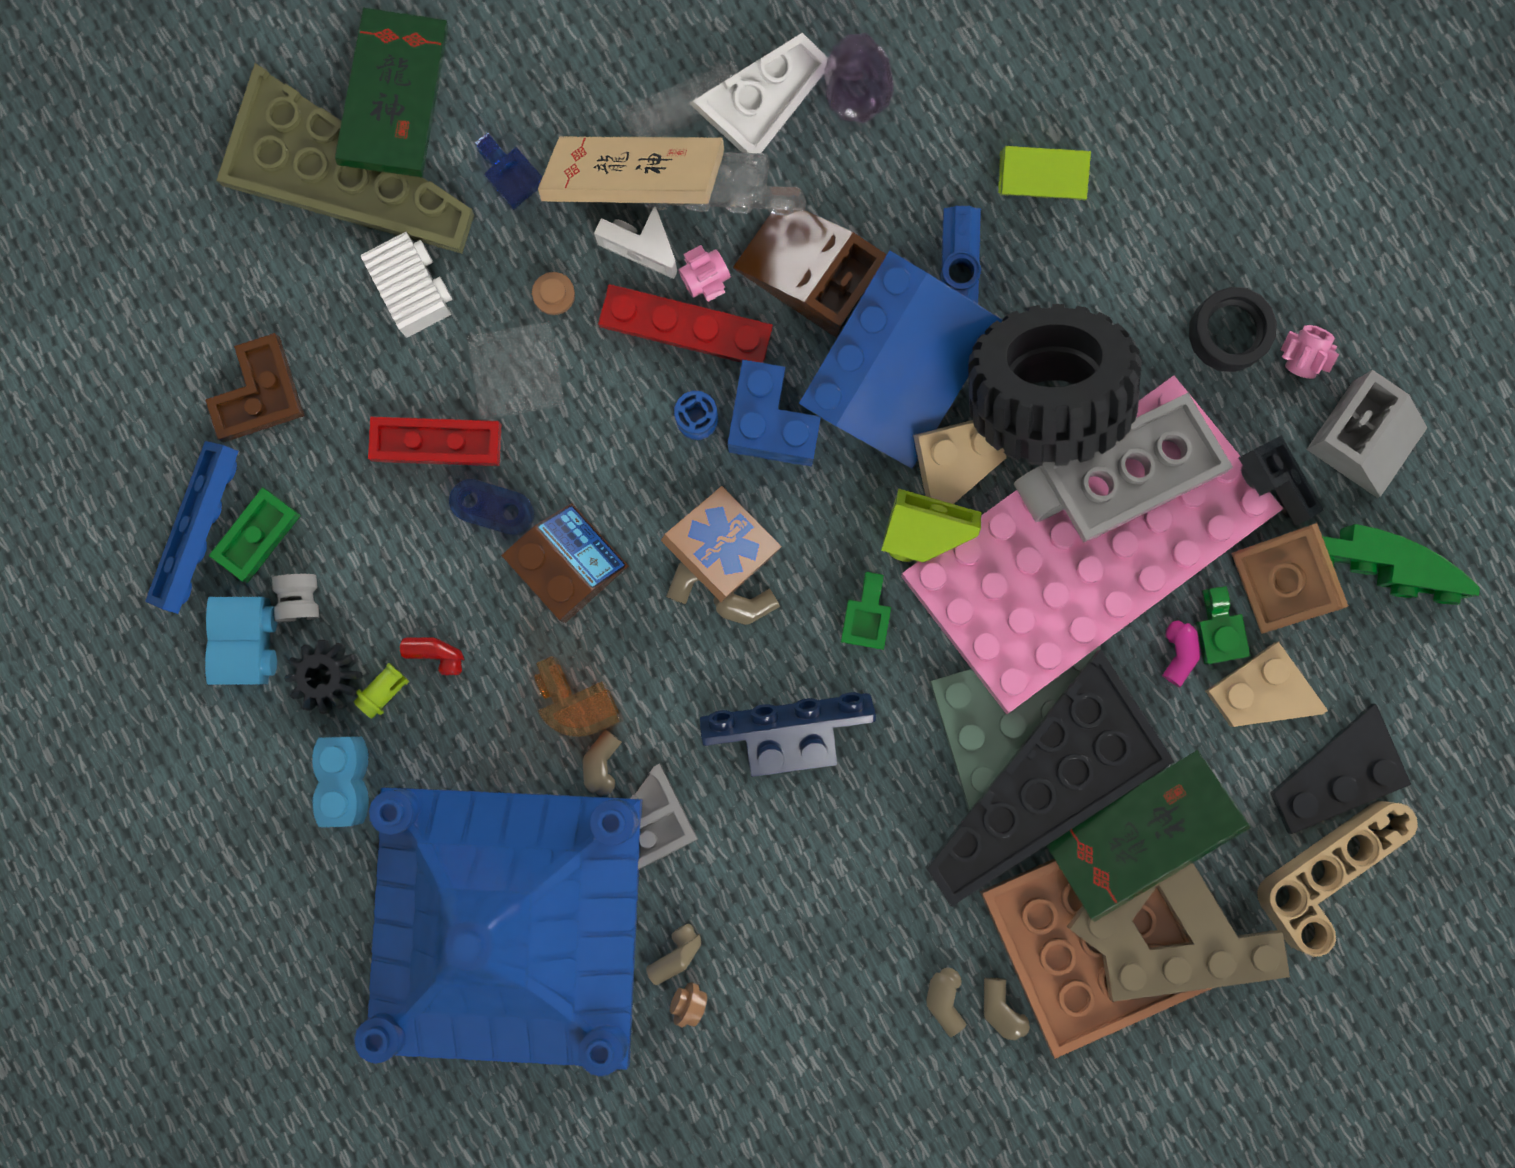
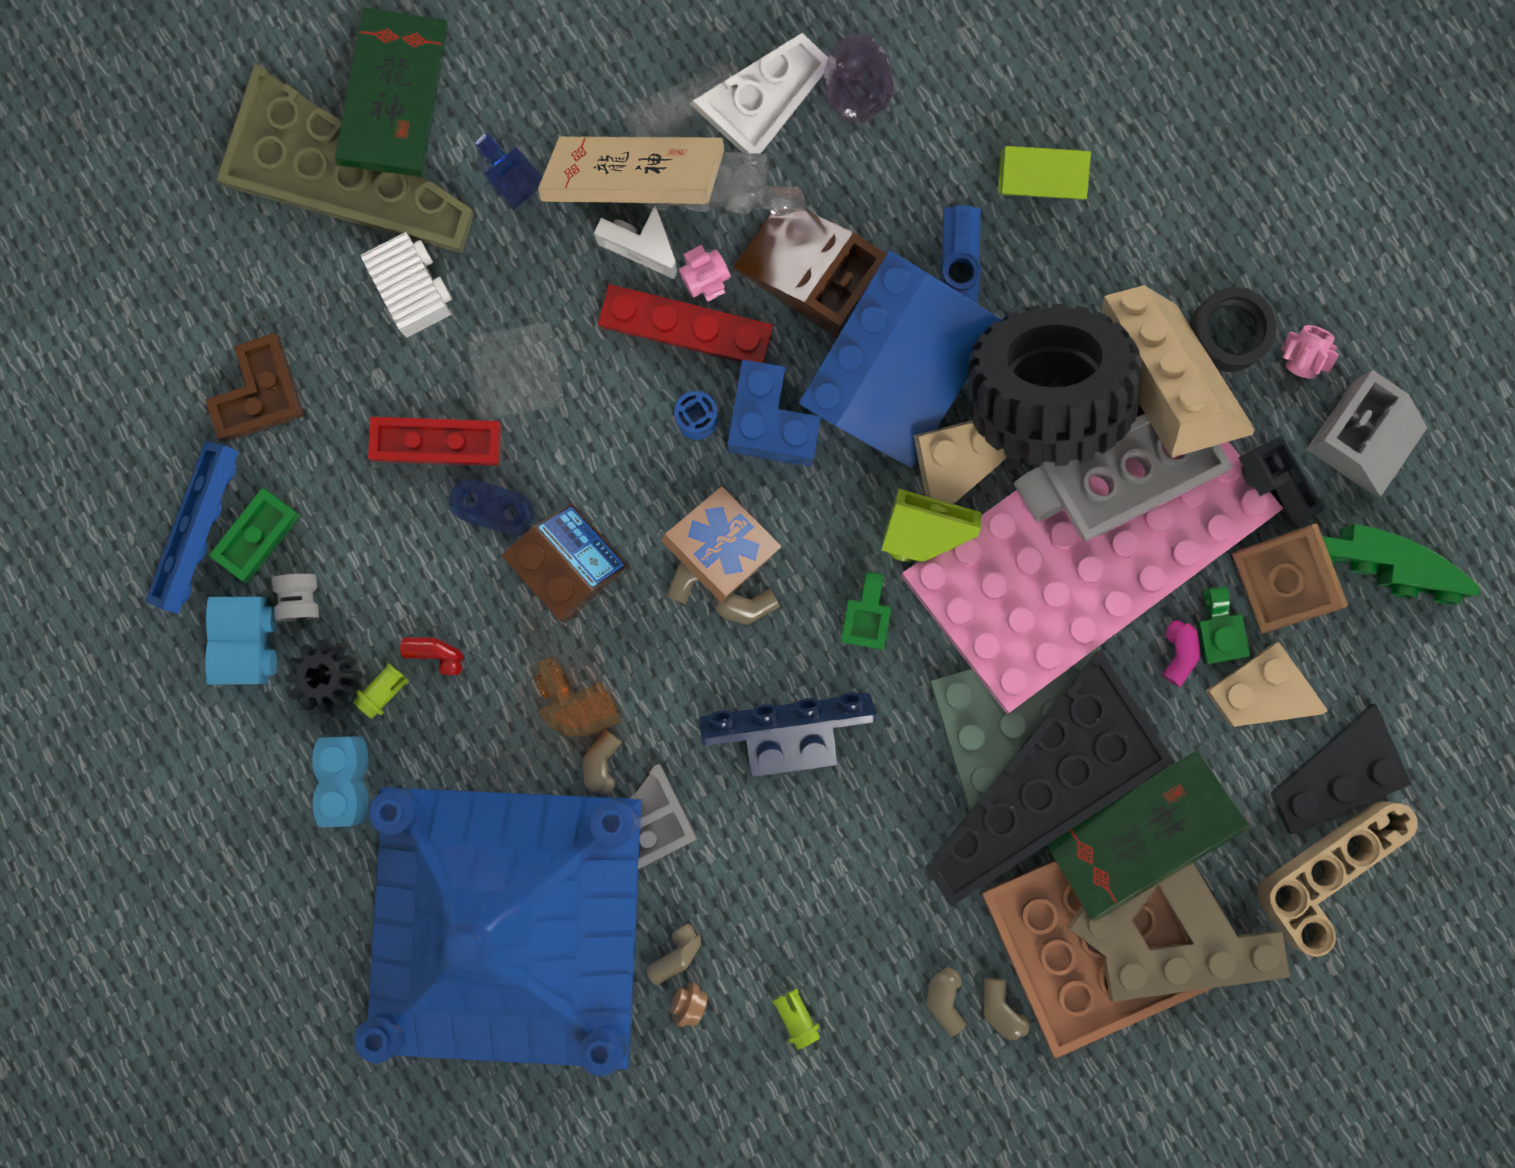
medium nougat plate [532,272,575,315] -> none
none -> lime pin [772,988,820,1050]
none -> tan slope [1101,285,1255,458]

